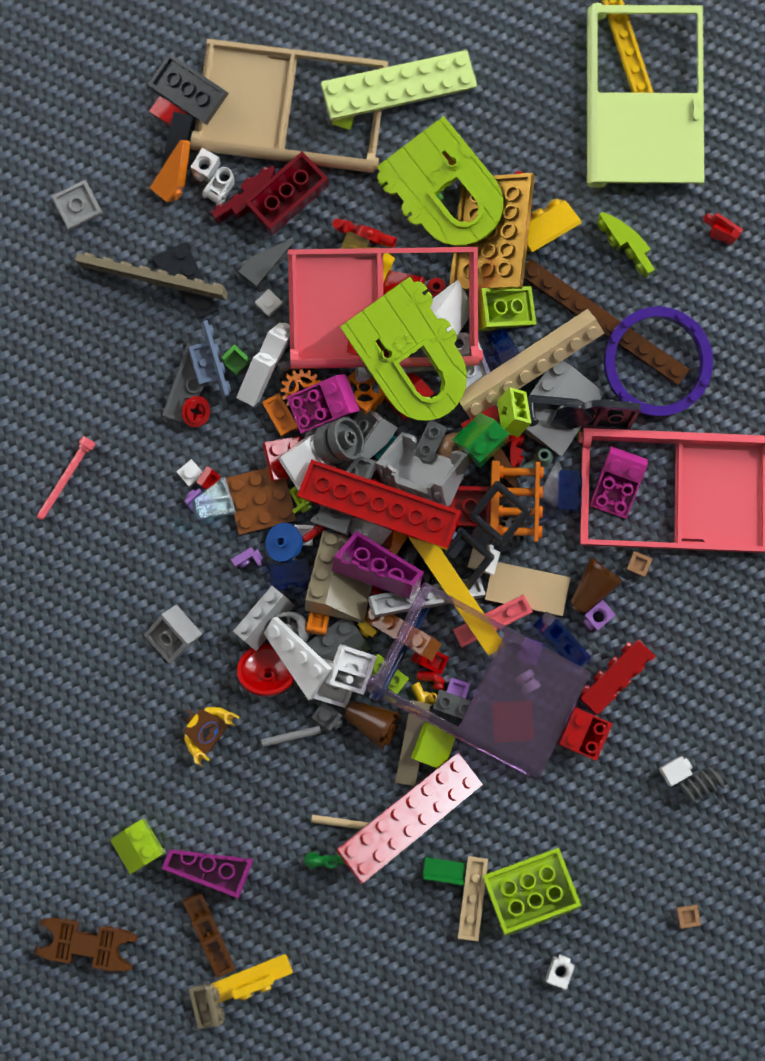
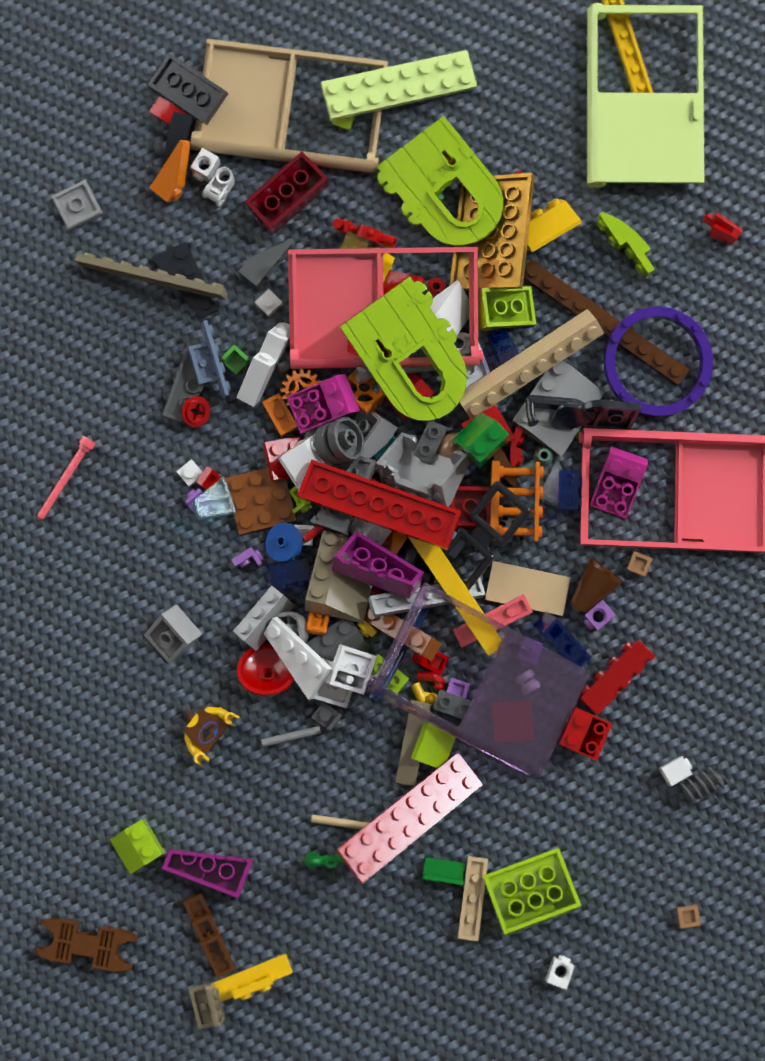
dark red slope [211,165,276,224] -> none
reddish brown cone [344,701,401,750] -> none
white brick [468,544,500,575] -> none
lime brick [497,387,531,437] -> none

